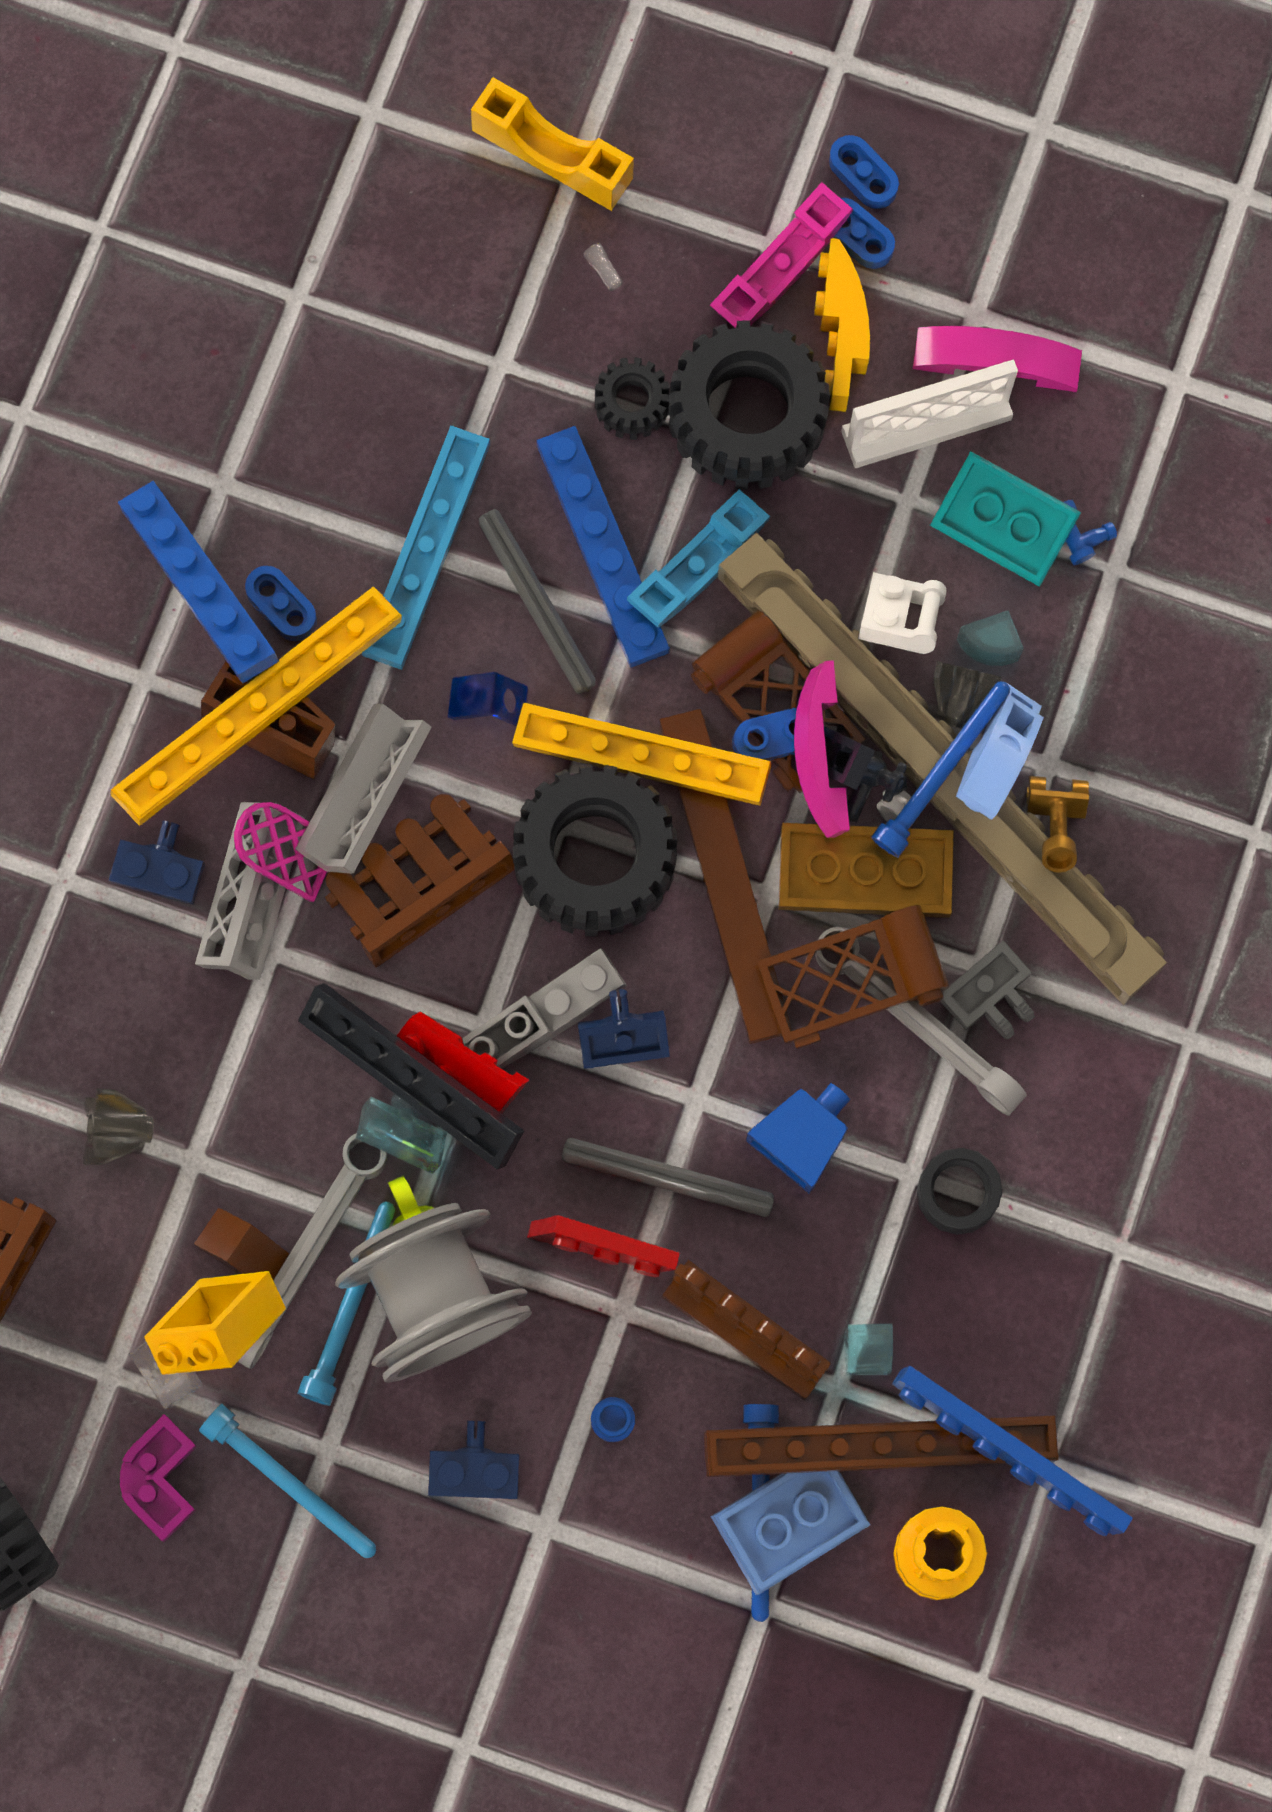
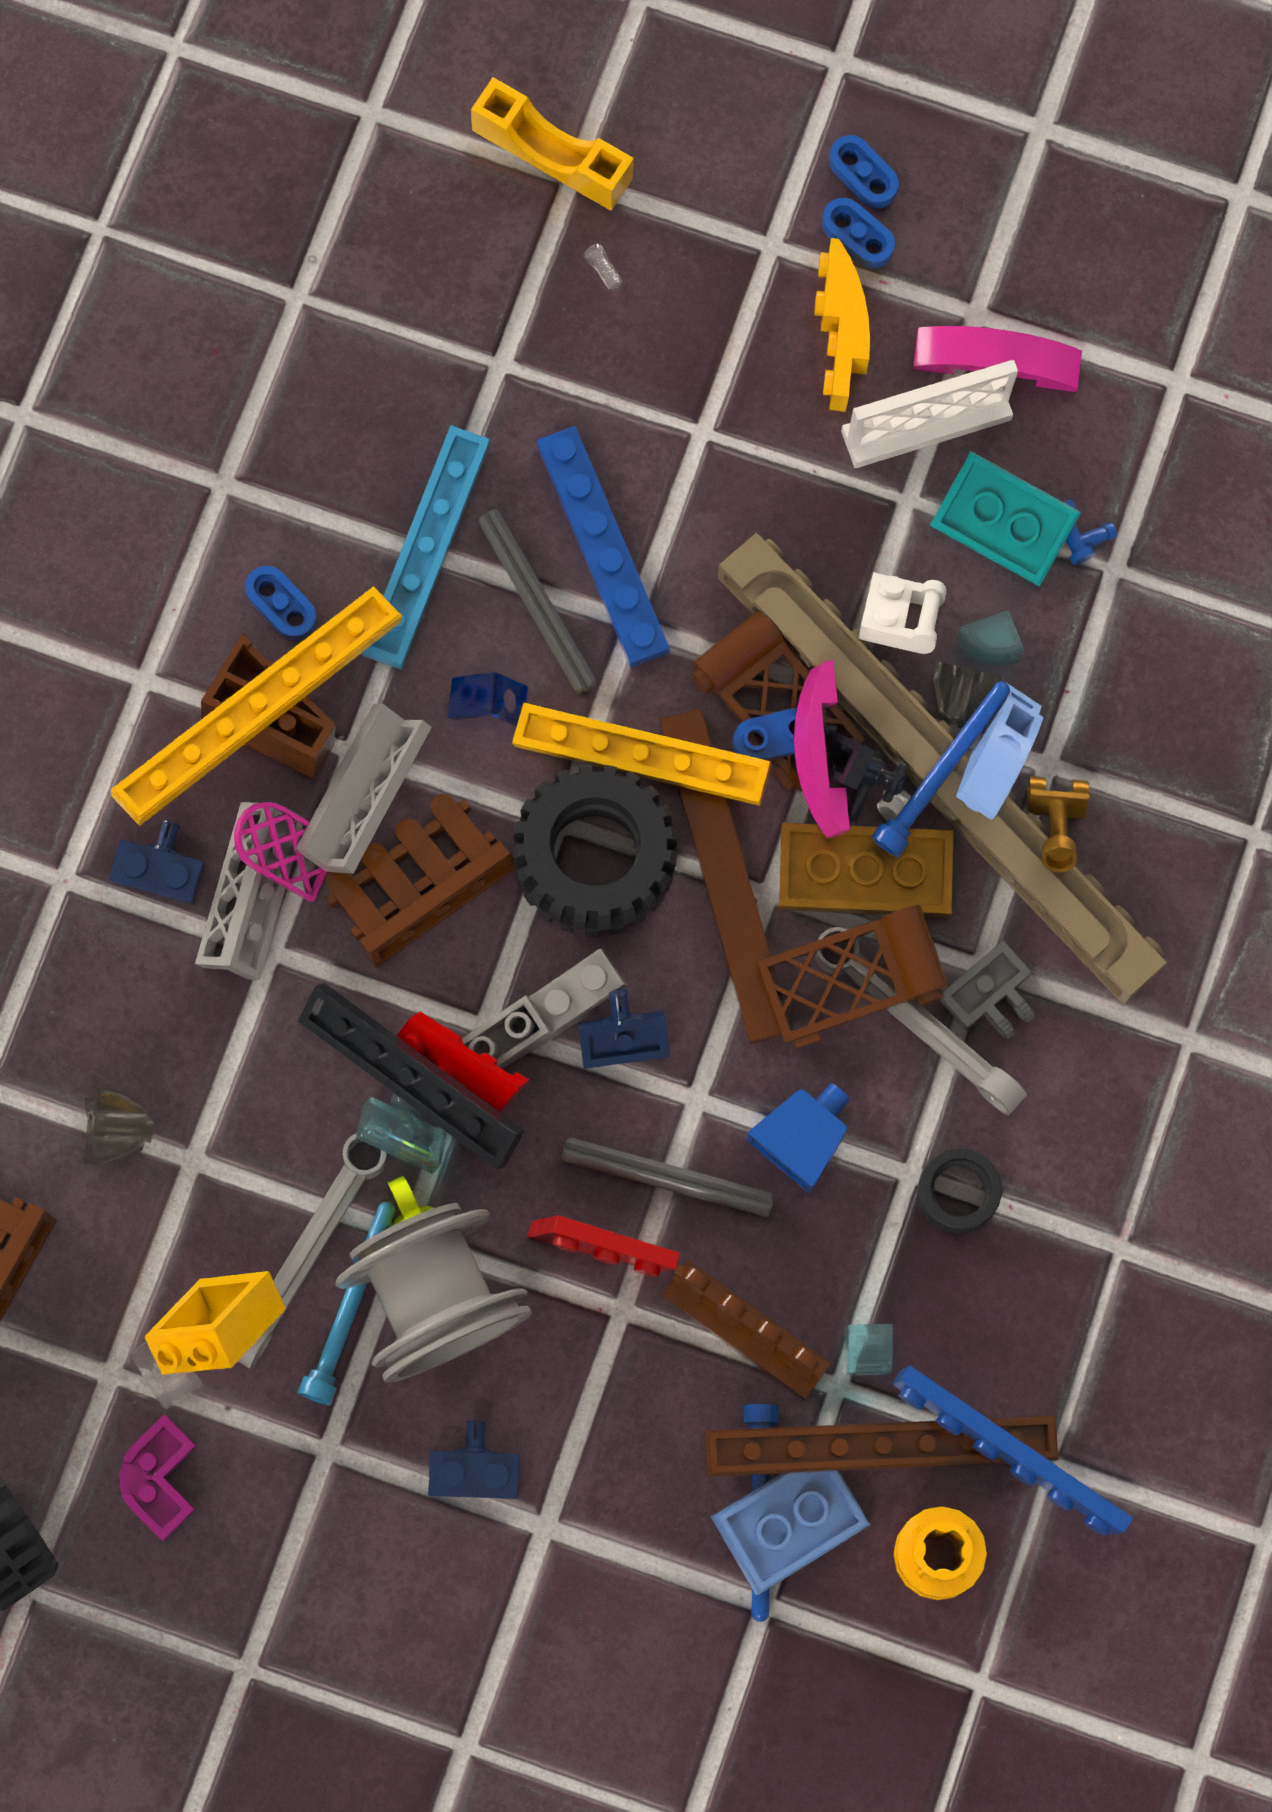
blue plate [118,480,279,684] -> none
reddish brown slope [194,1208,289,1280] -> none
dark azure piece [199,1404,376,1558] -> none
blue plate [591,1397,635,1442] -> none
black tyre [595,357,670,440] -> none
dark azure slope [627,489,770,628] -> none
black tyre [668,320,830,490] -> none
dark pink slope [710,182,853,328] -> none

